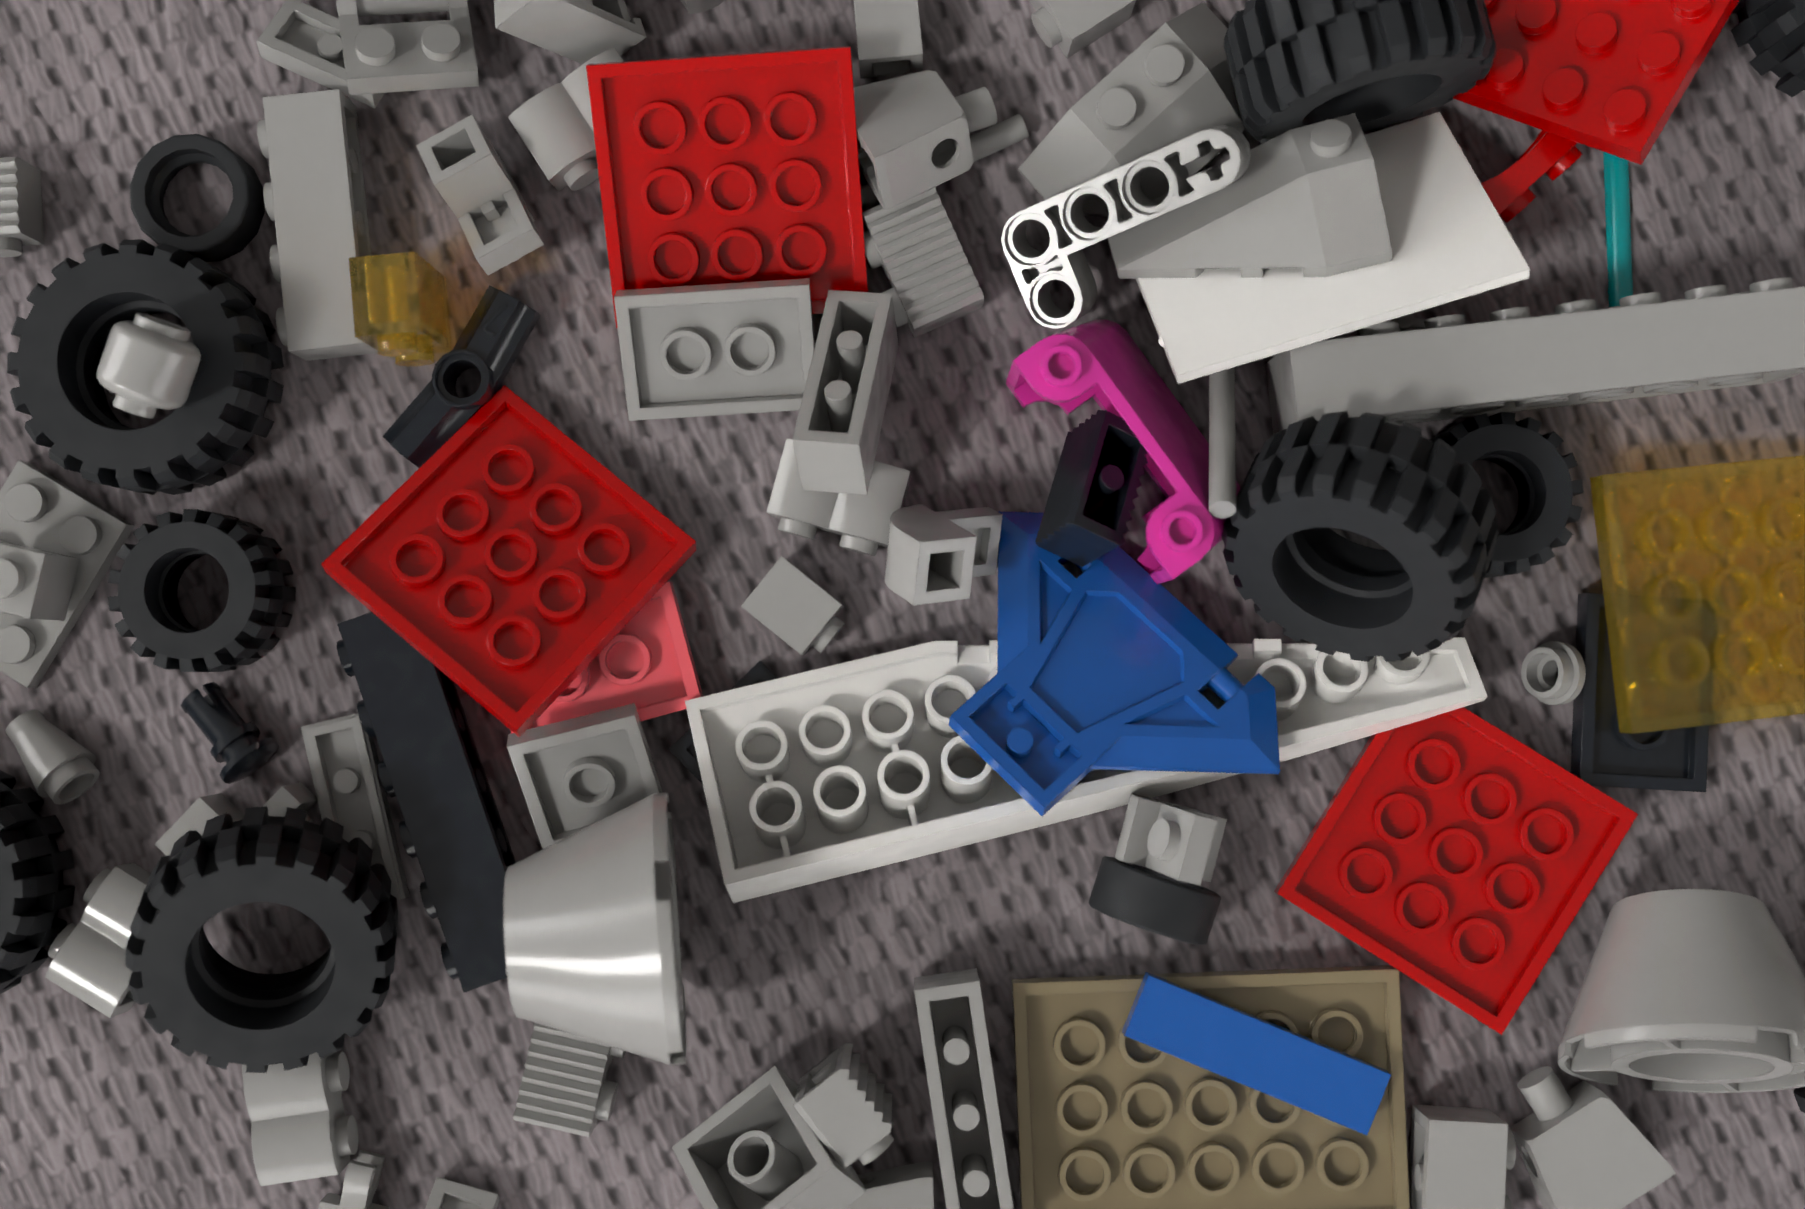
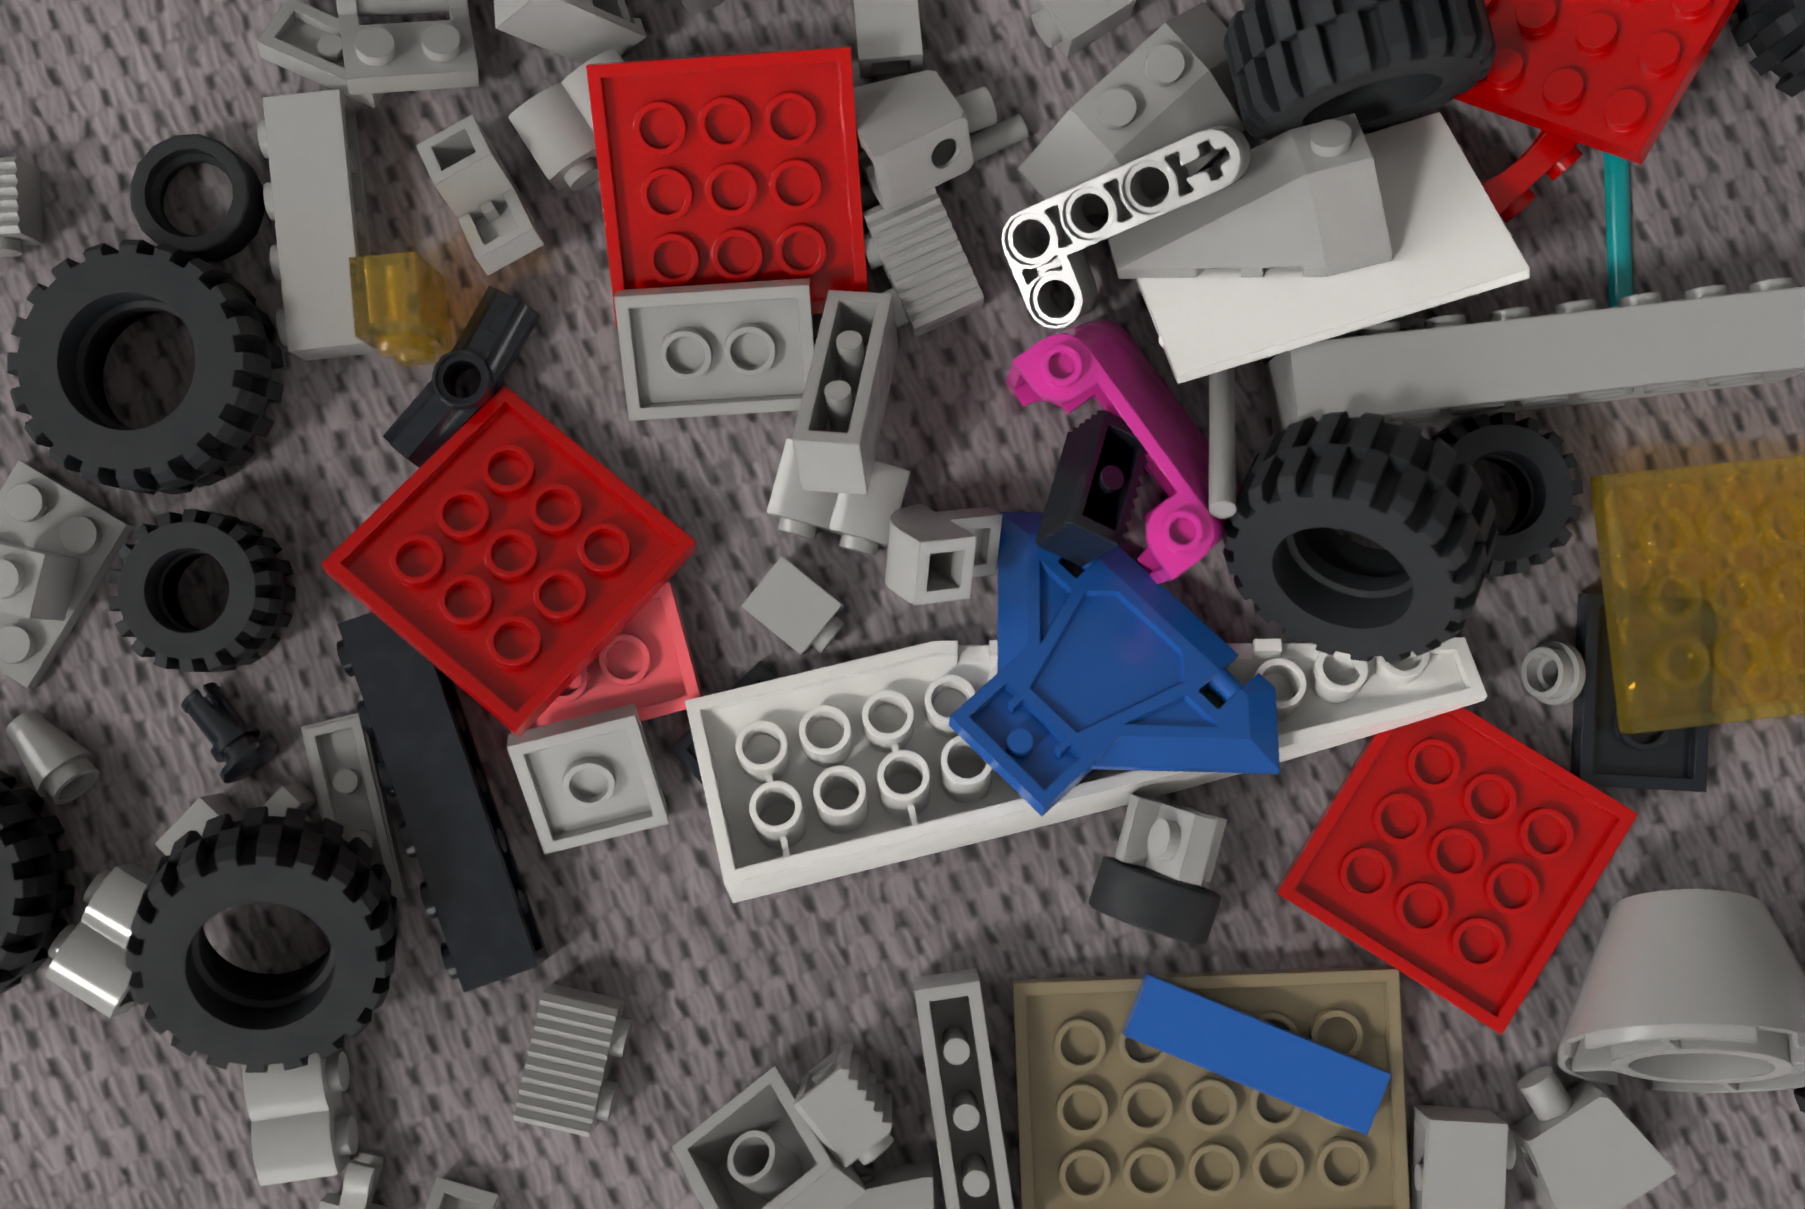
light grey head [97,312,201,419] -> none
light grey cone [504,792,687,1066] -> none

